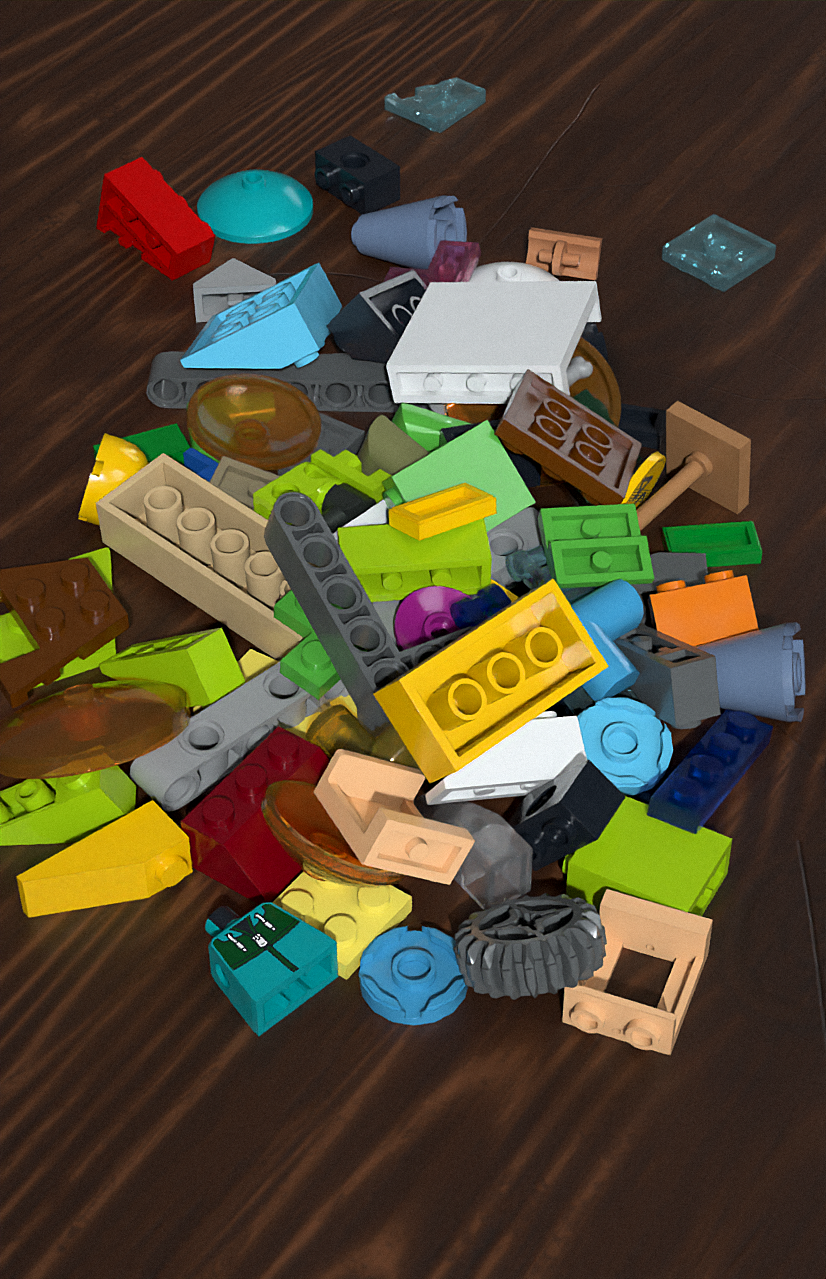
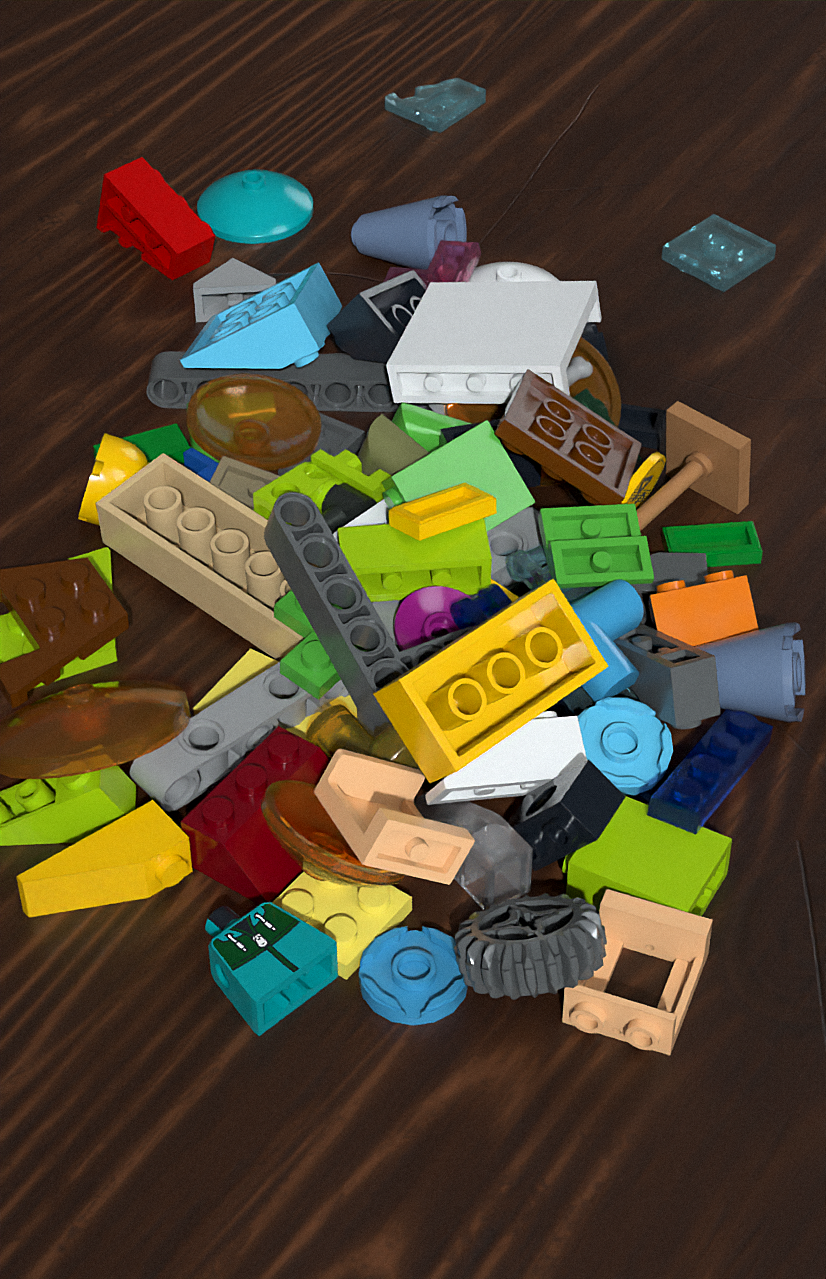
lime slope [99,628,246,710] -> none
black brick [314,135,400,214] -> none
nougat hips [525,228,602,280] -> none

